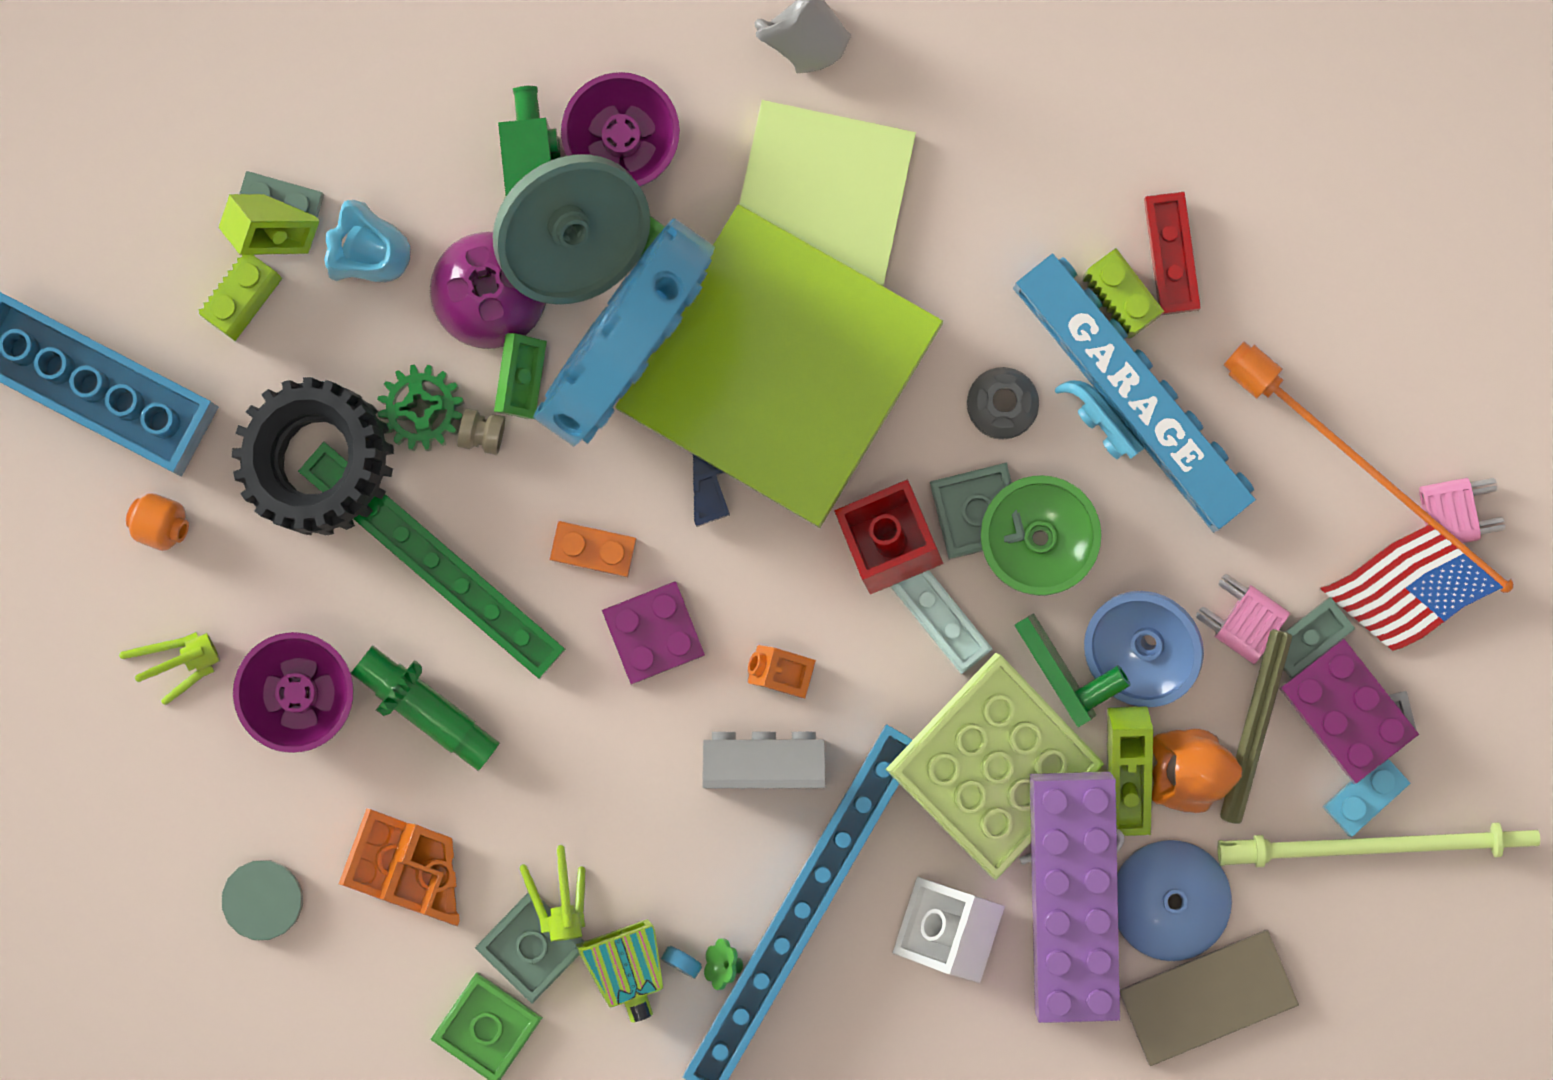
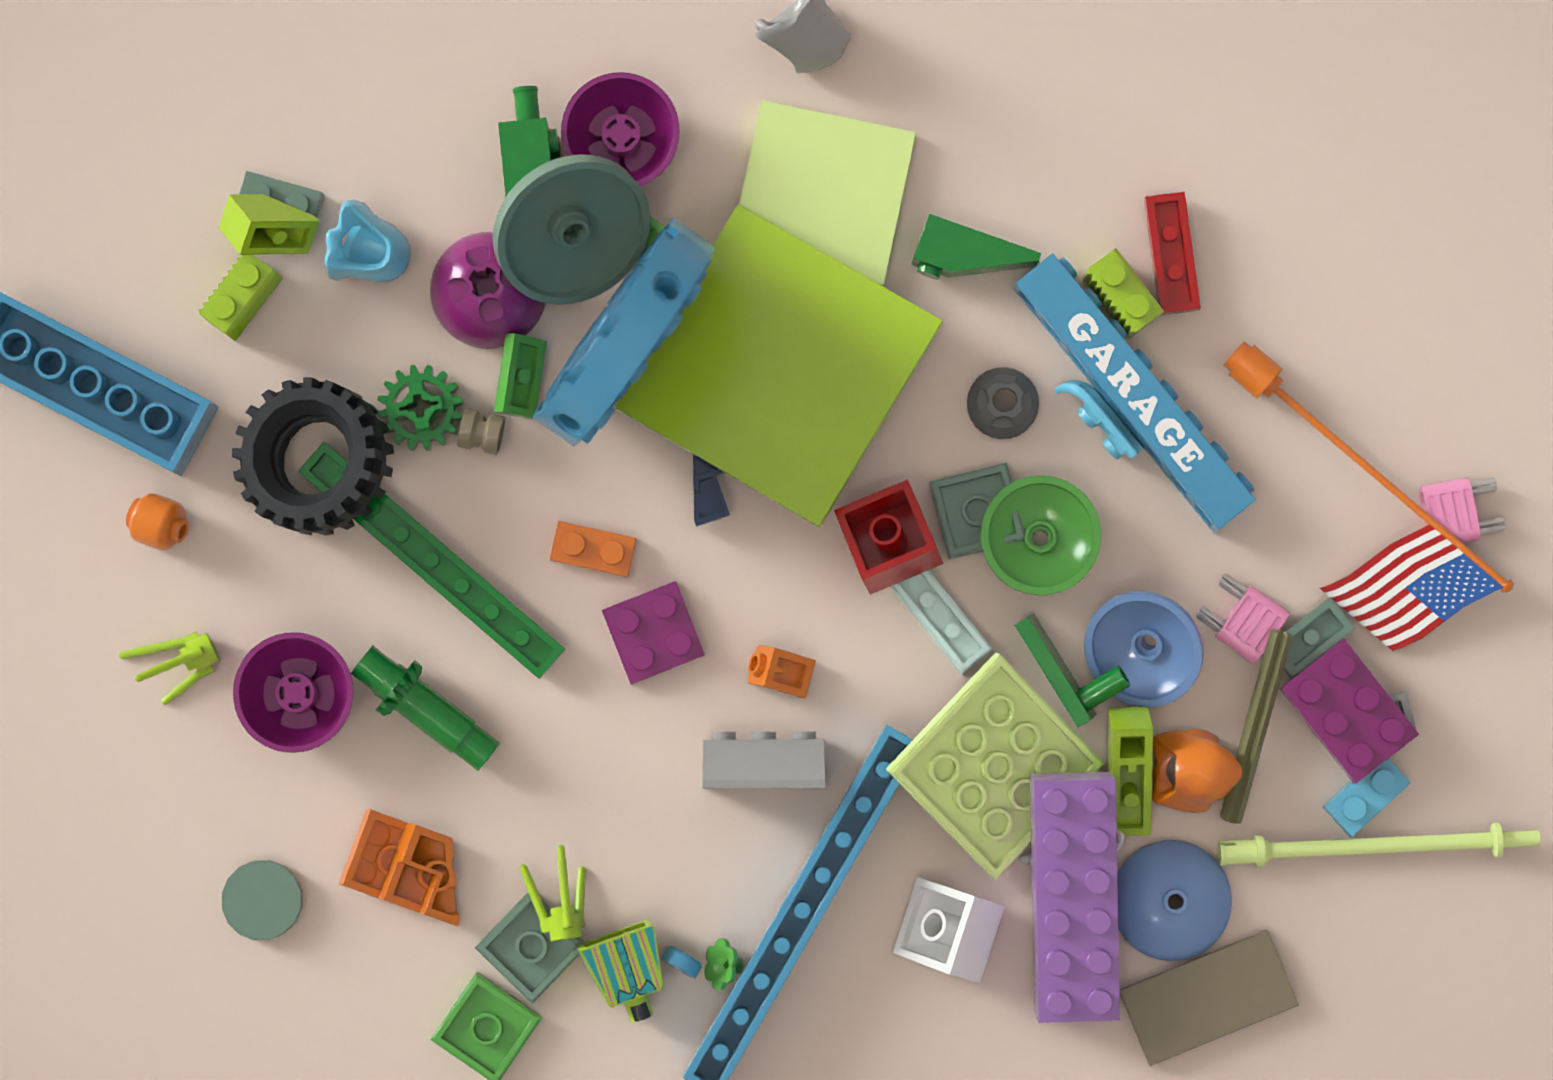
none -> green slope [911,214,1042,280]

